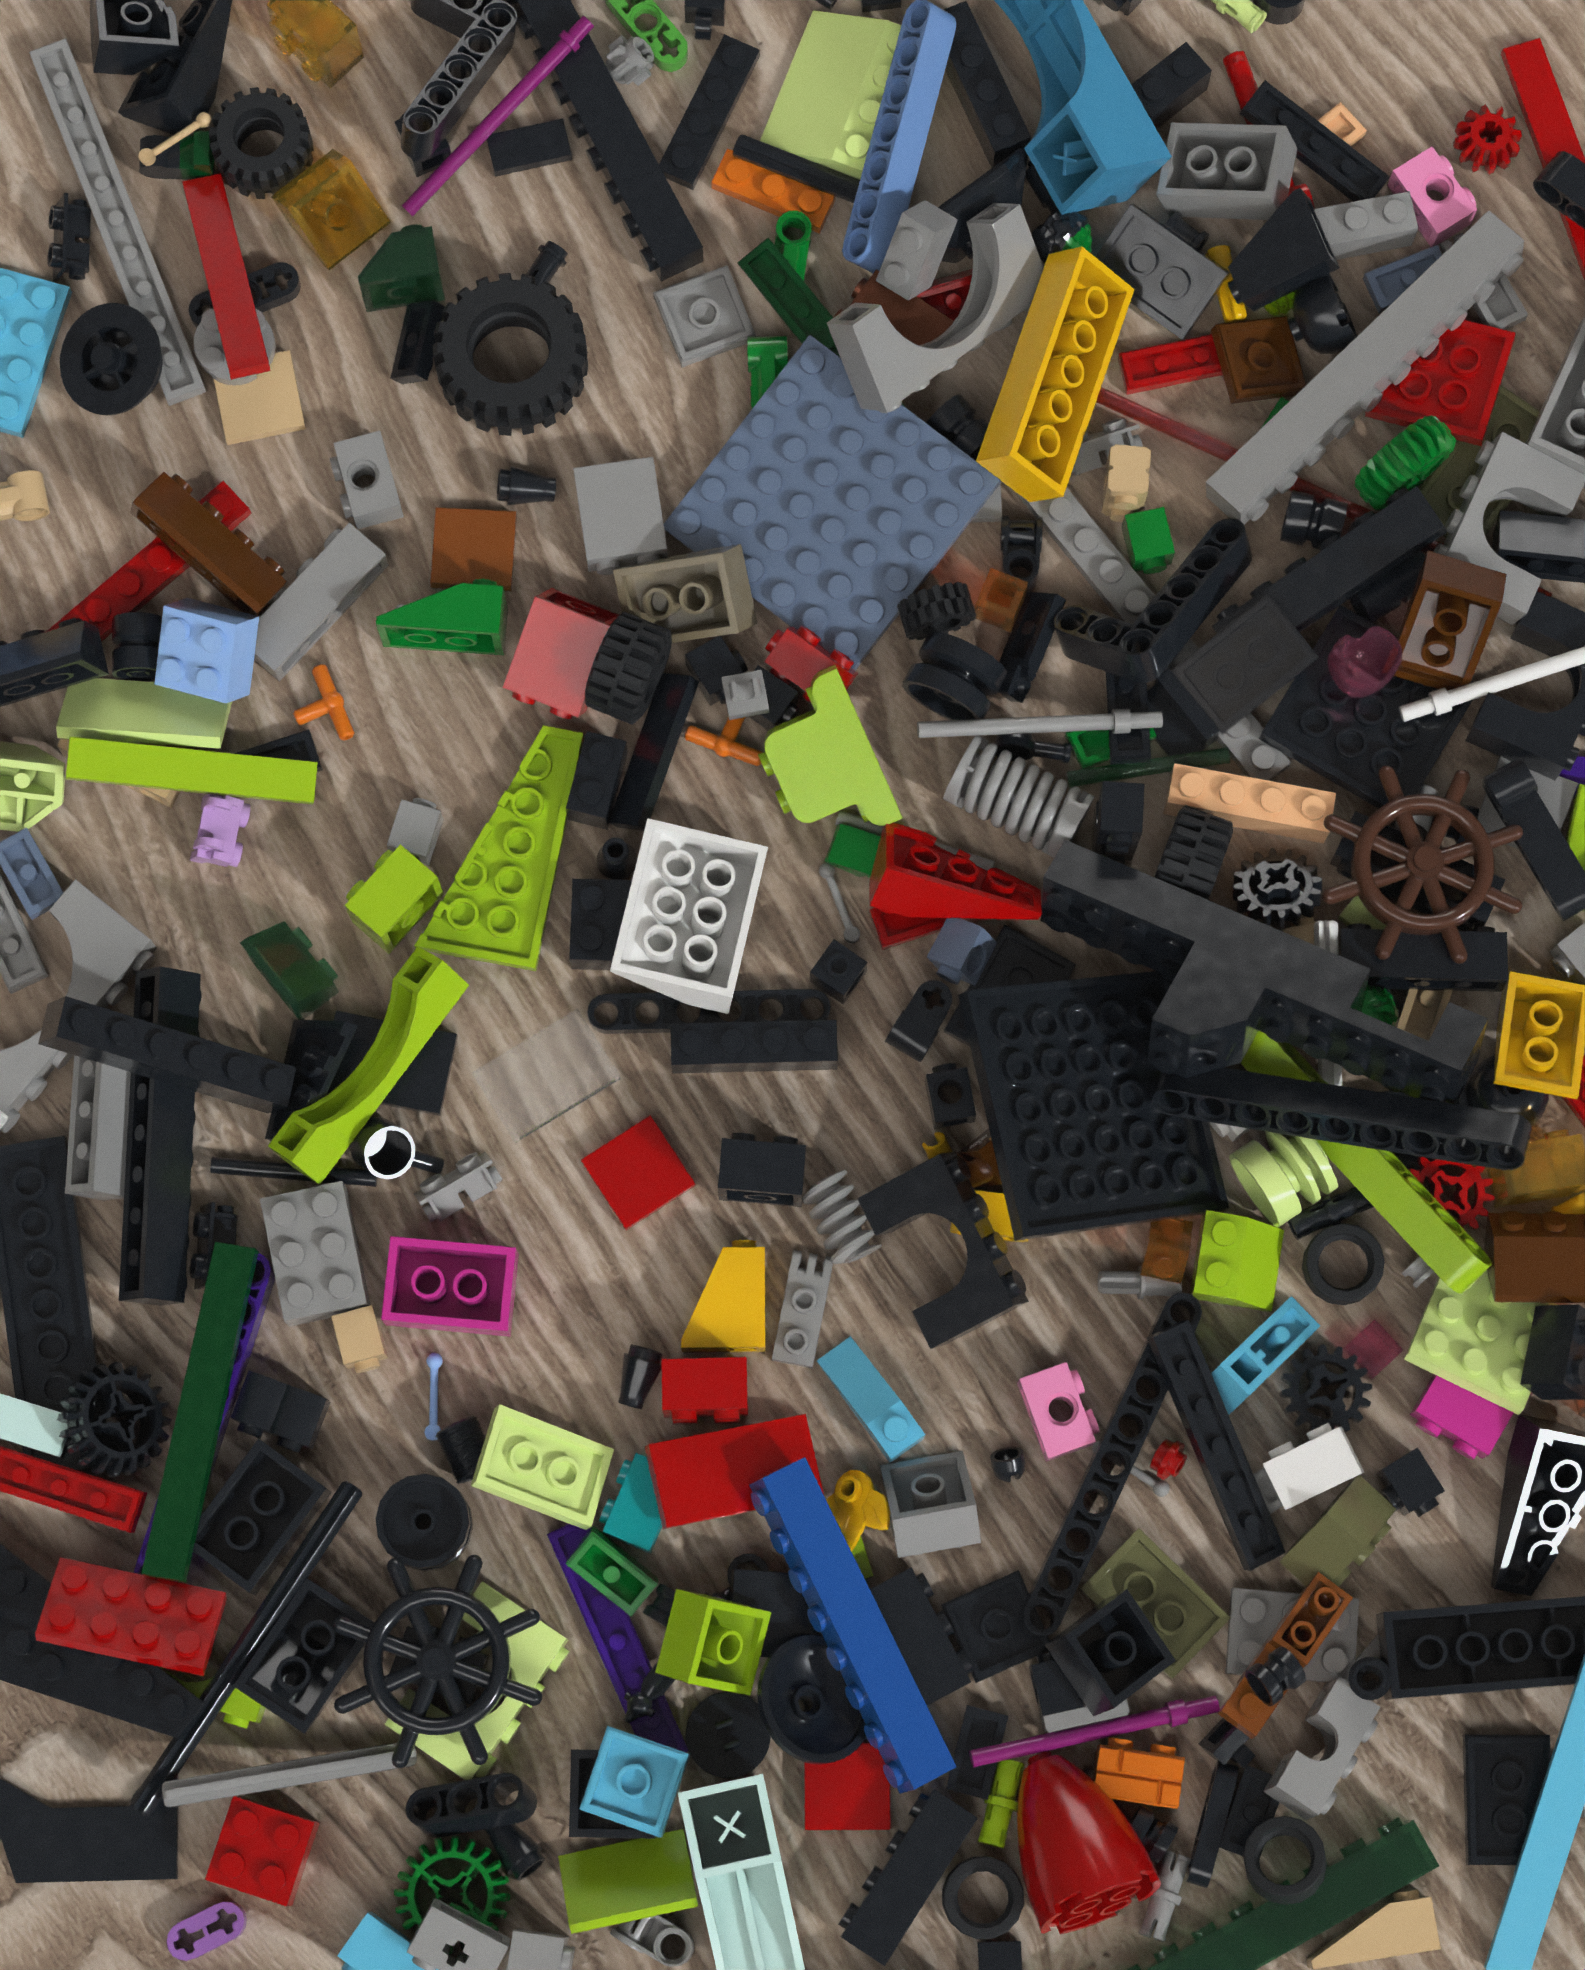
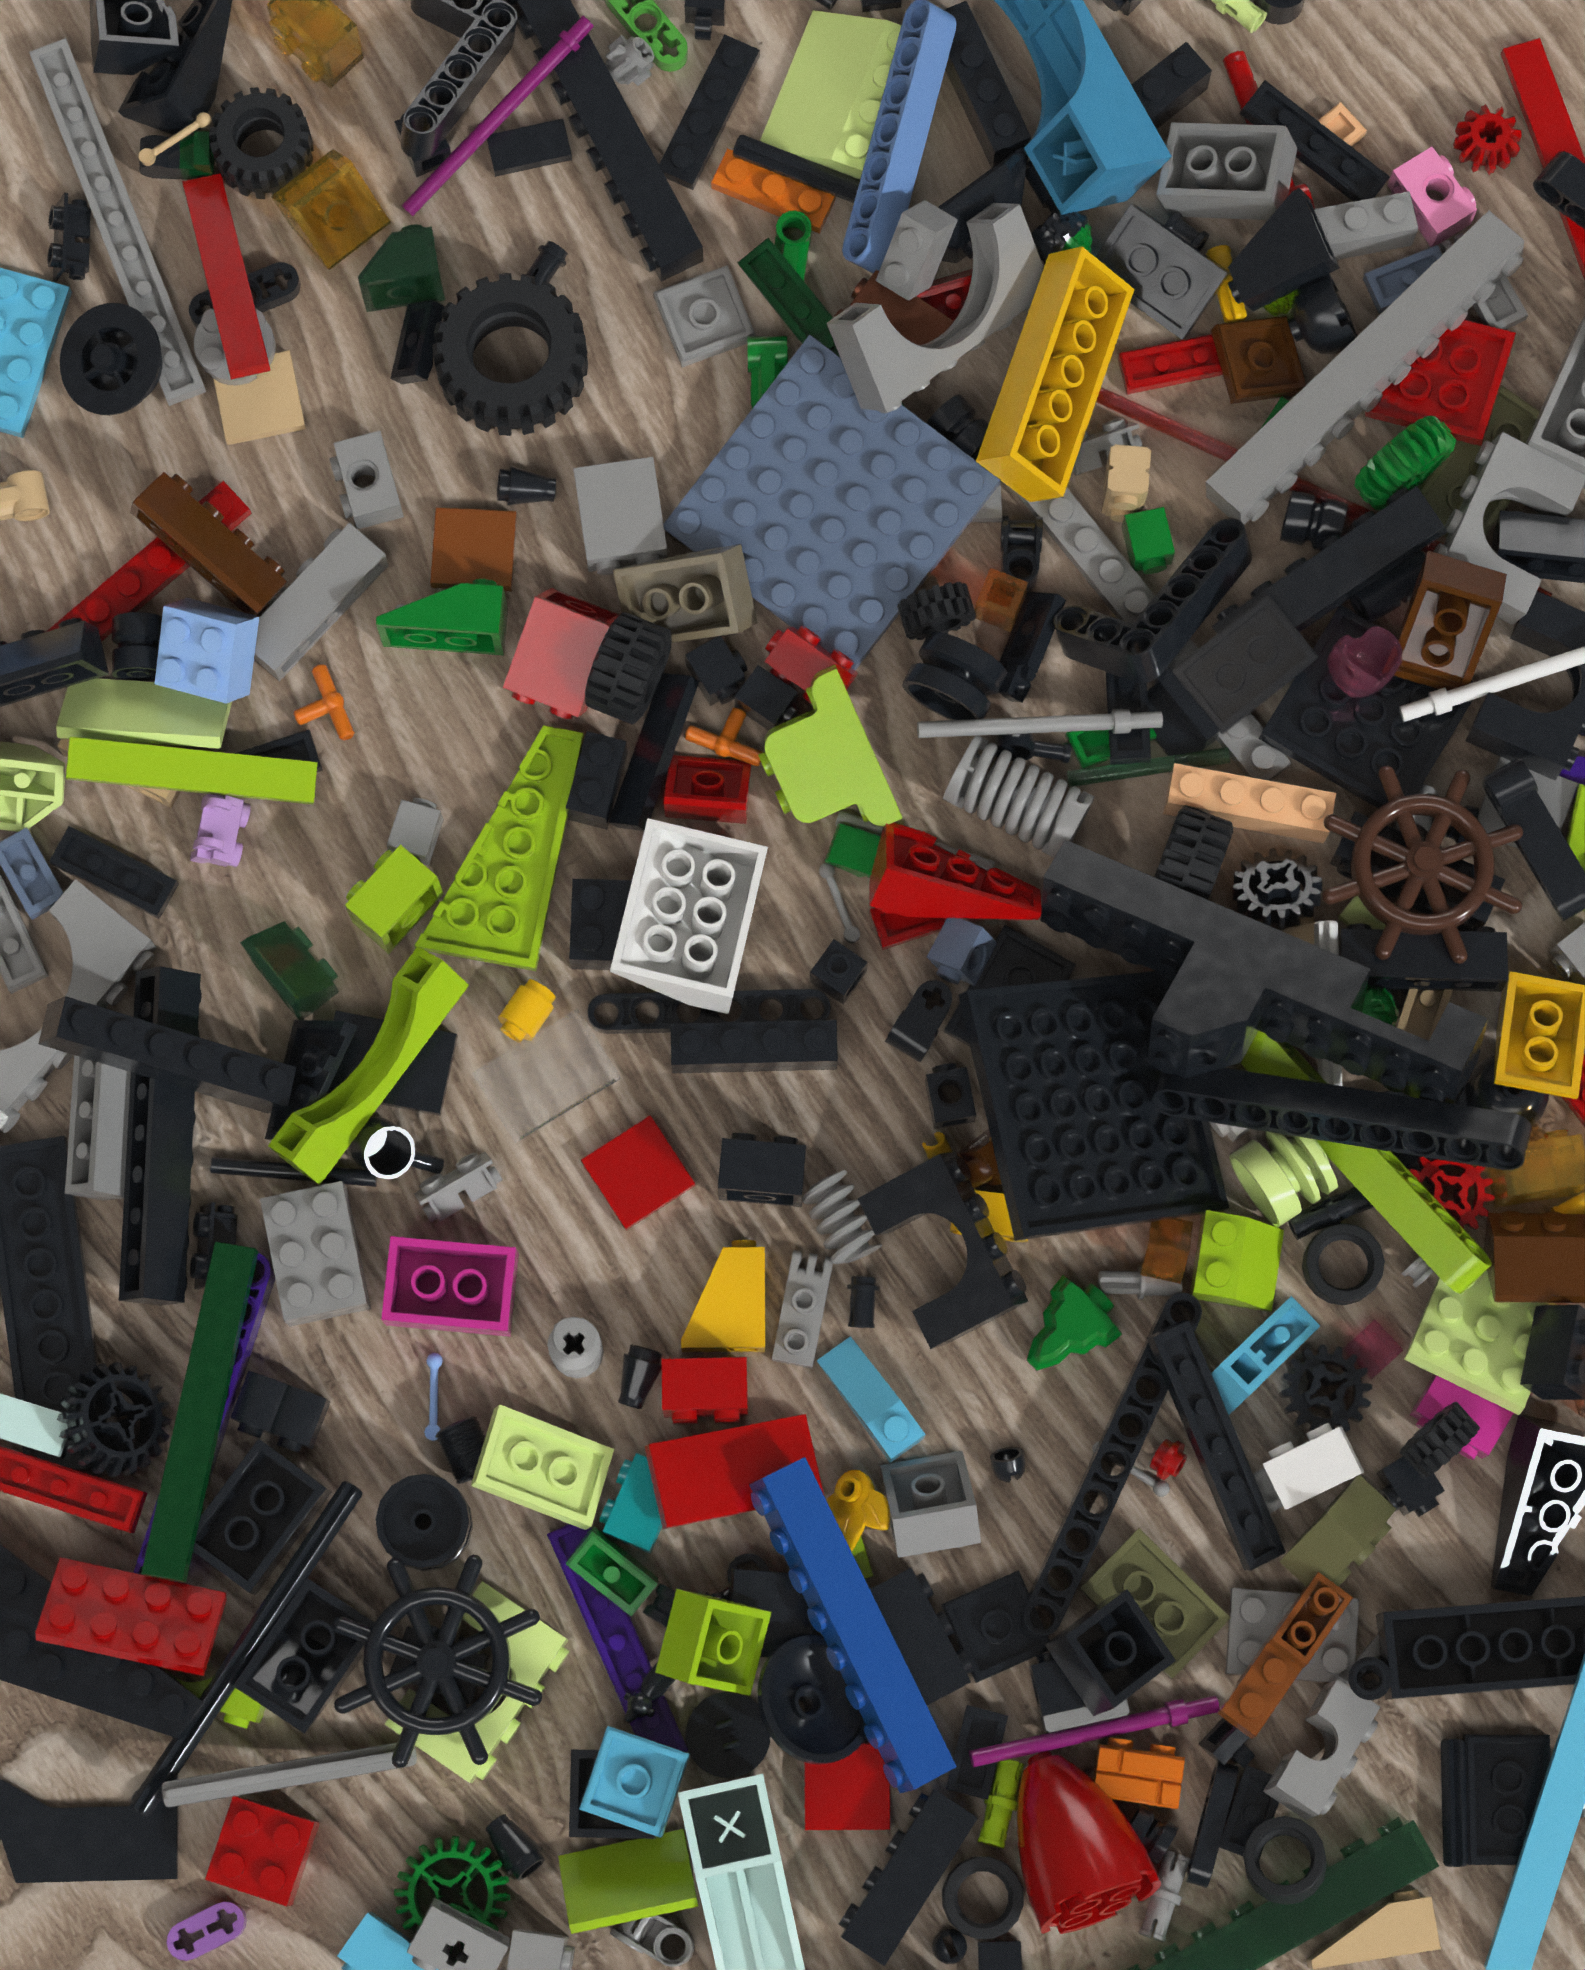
tan brick [331,1305,388,1373] -> none
black beam [405,1773,537,1838] -> none
black cone [597,838,637,880] -> none
light grey tile [721,670,769,720] -> none
bright pink brick [1017,1362,1100,1462] -> none
black arch [1092,781,1145,864] -> none
black wheel [1245,1646,1306,1706] -> none
none -> black plate [49,826,179,919]
none -> yellow brick [498,979,556,1043]
none -> light grey piece [547,1317,604,1379]
none -> red slope [664,755,751,824]
none -> black pin [847,1276,880,1328]
none -> black hinge [932,1929,967,1964]
none -> green rock [1026,1275,1123,1371]
none -> black tyre [1400,1402,1480,1479]
none -> black axle [1441,1739,1468,1867]

